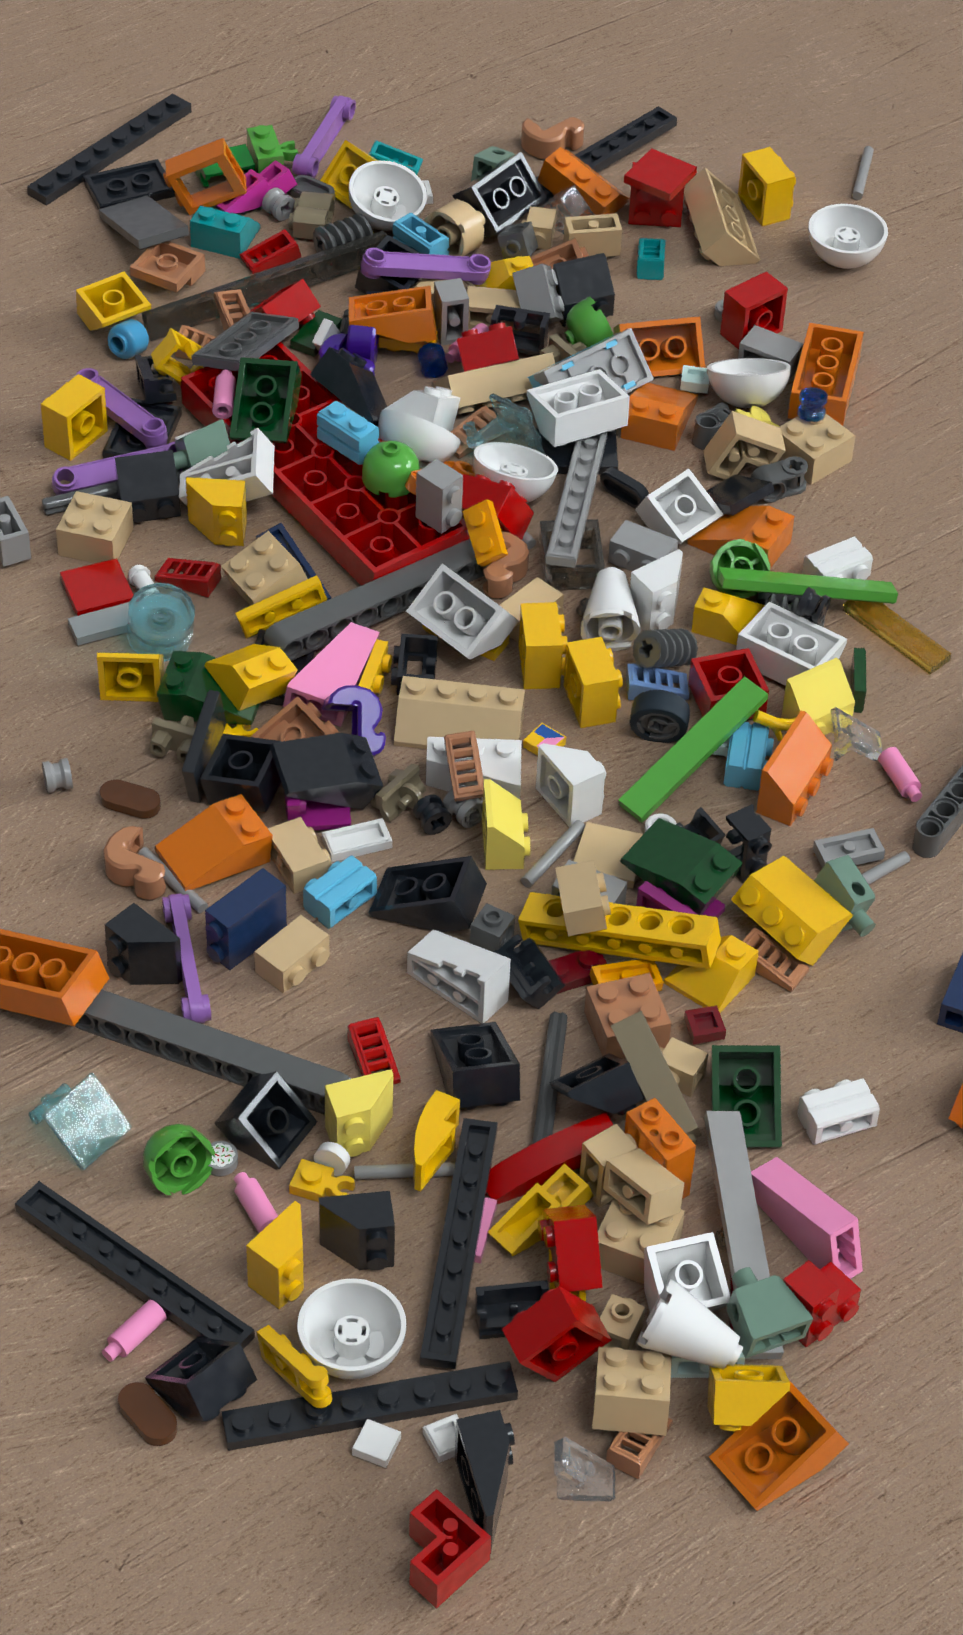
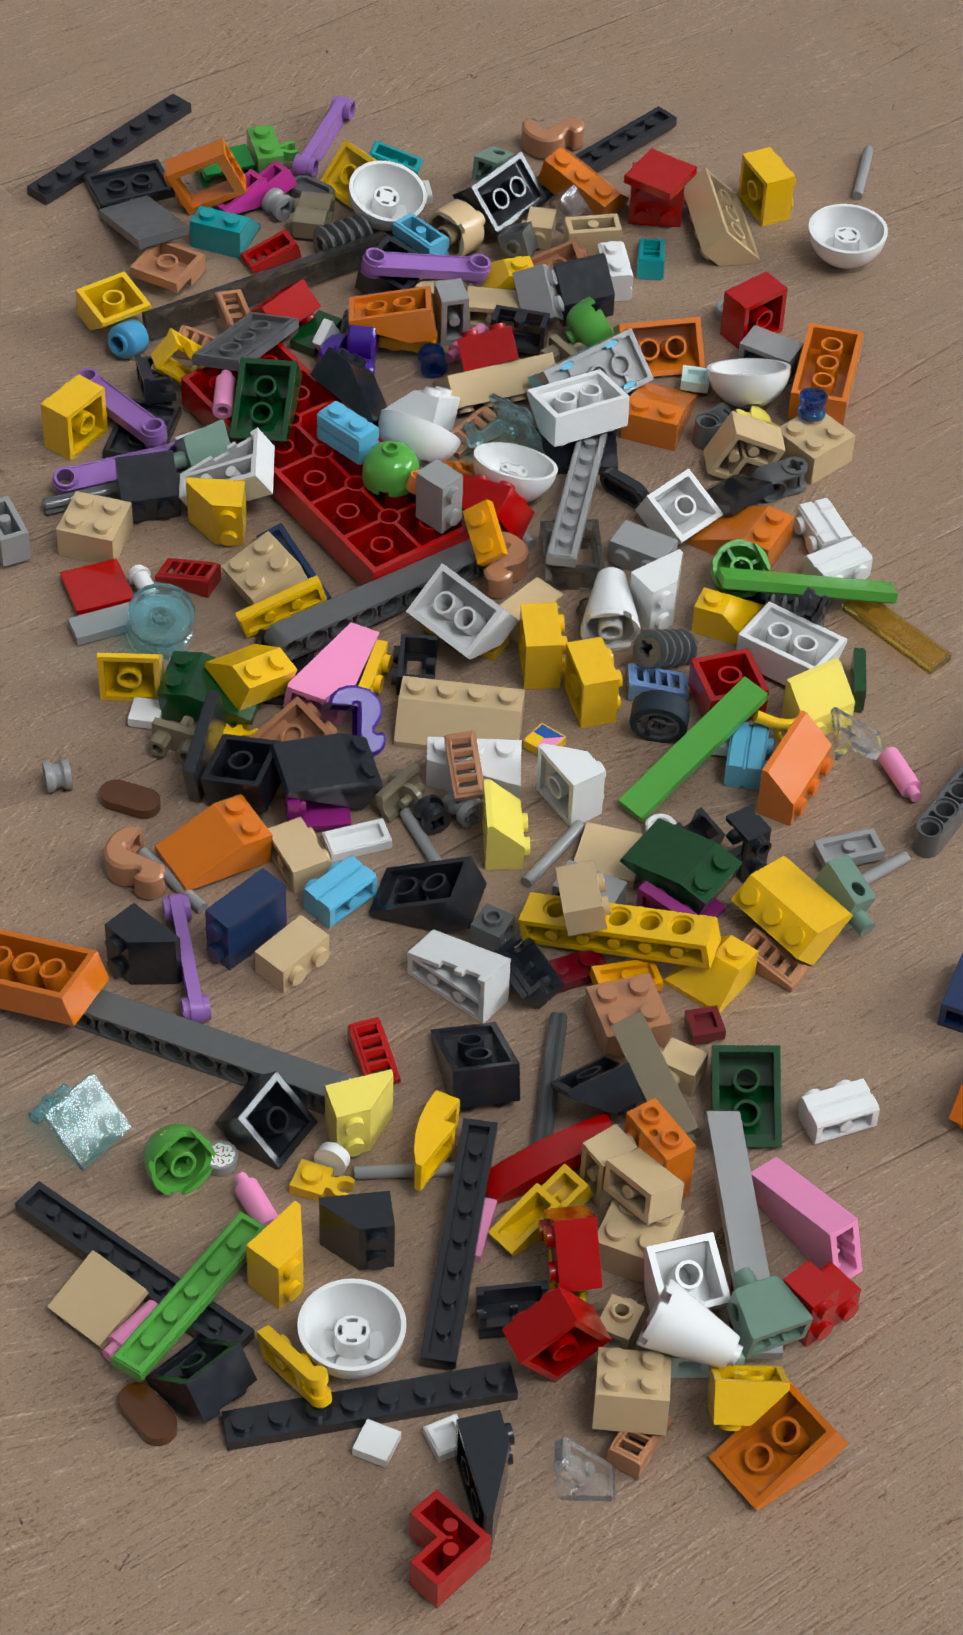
none -> tan tile [47,1250,149,1350]
none -> bright green tile [111,1211,267,1382]
none -> white tile [128,697,163,729]
none -> light grey bar [399,807,442,862]
none -> white brick [597,241,634,302]
none -> white brick [793,498,854,554]

